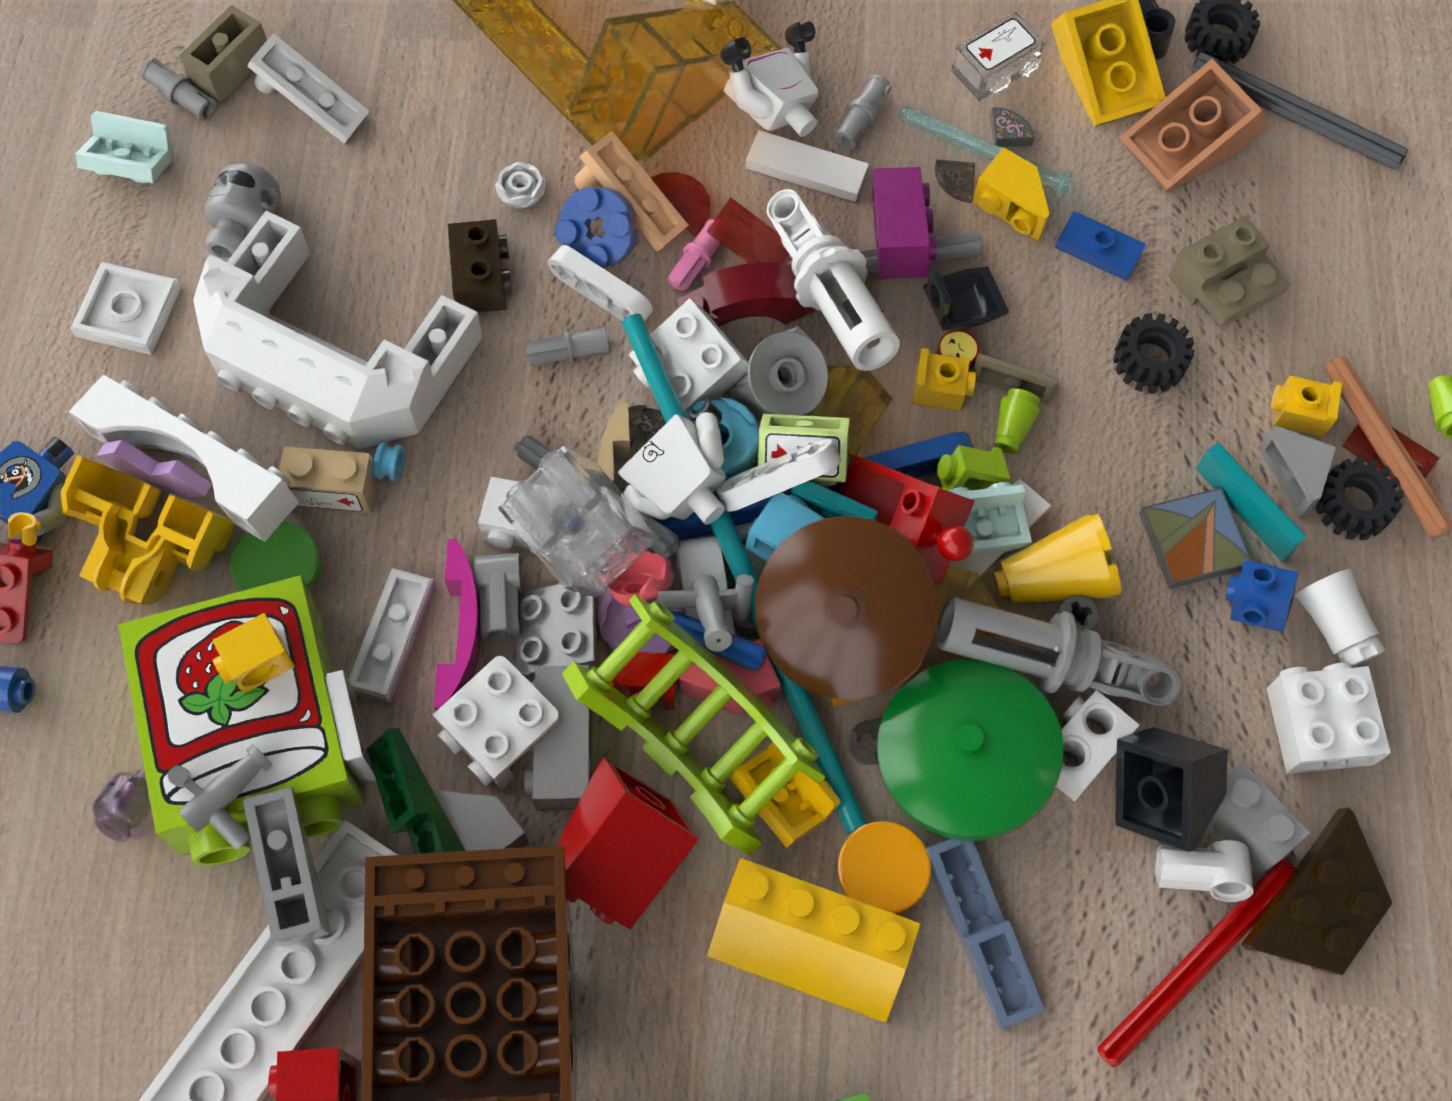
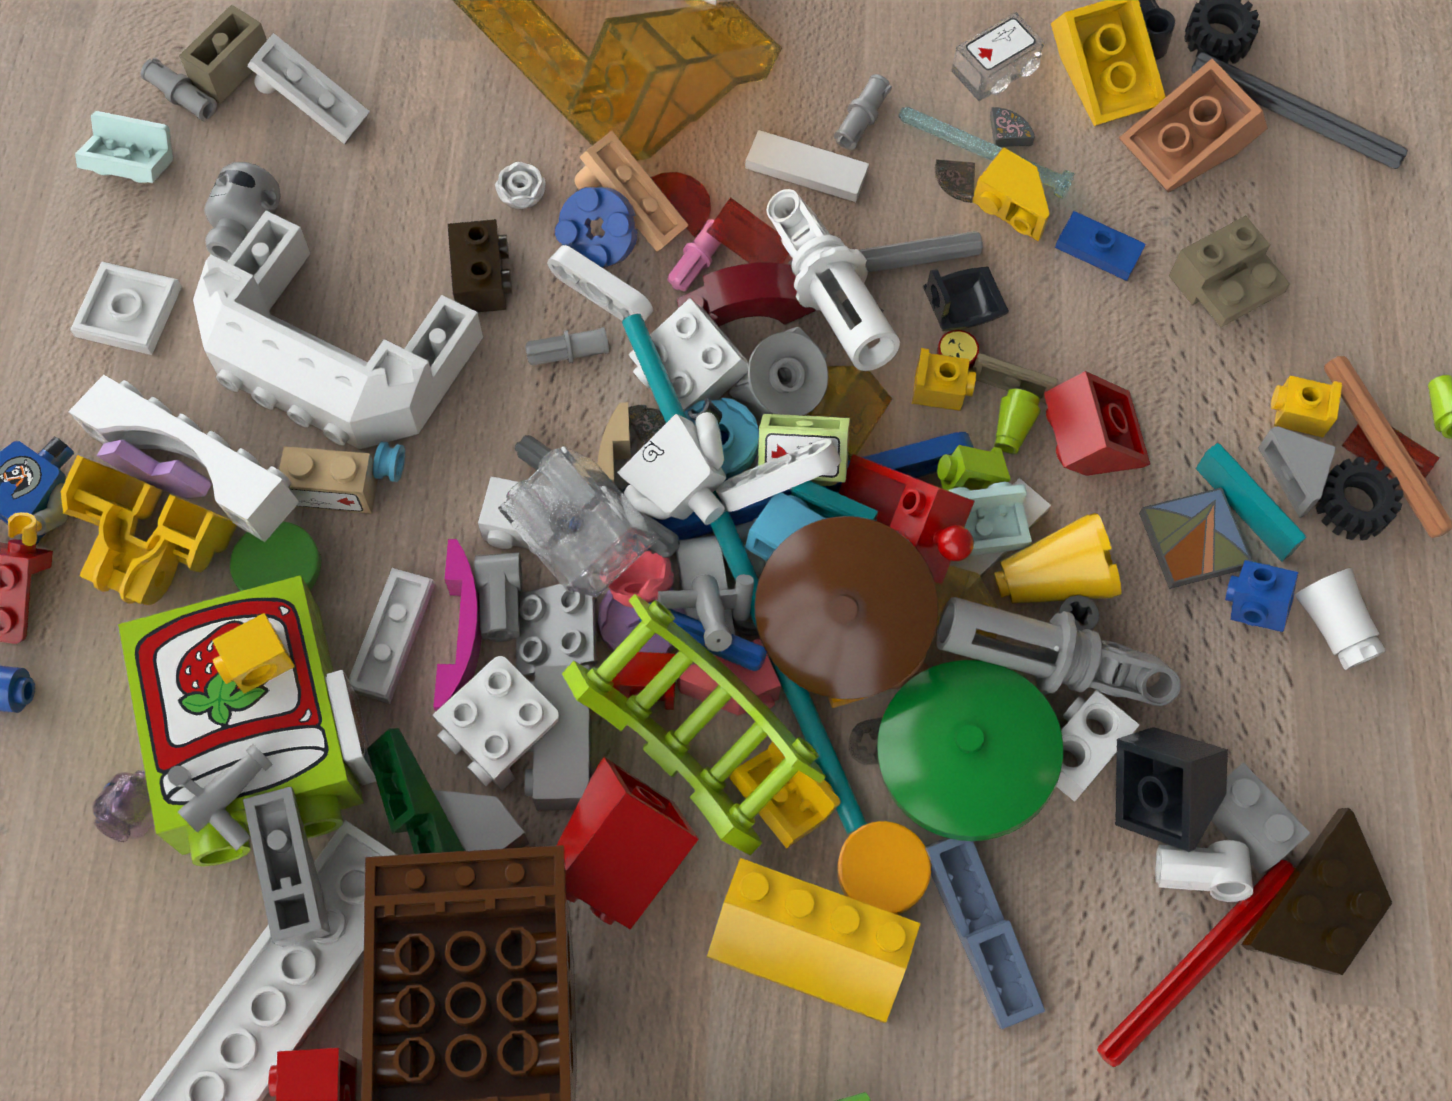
white torso [720,21,818,137] -> none
magenta brick [871,167,937,279] -> none
black tyre [1113,313,1195,394] -> none
white brick [1267,662,1391,774] -> none
none -> red slope [1044,371,1150,476]

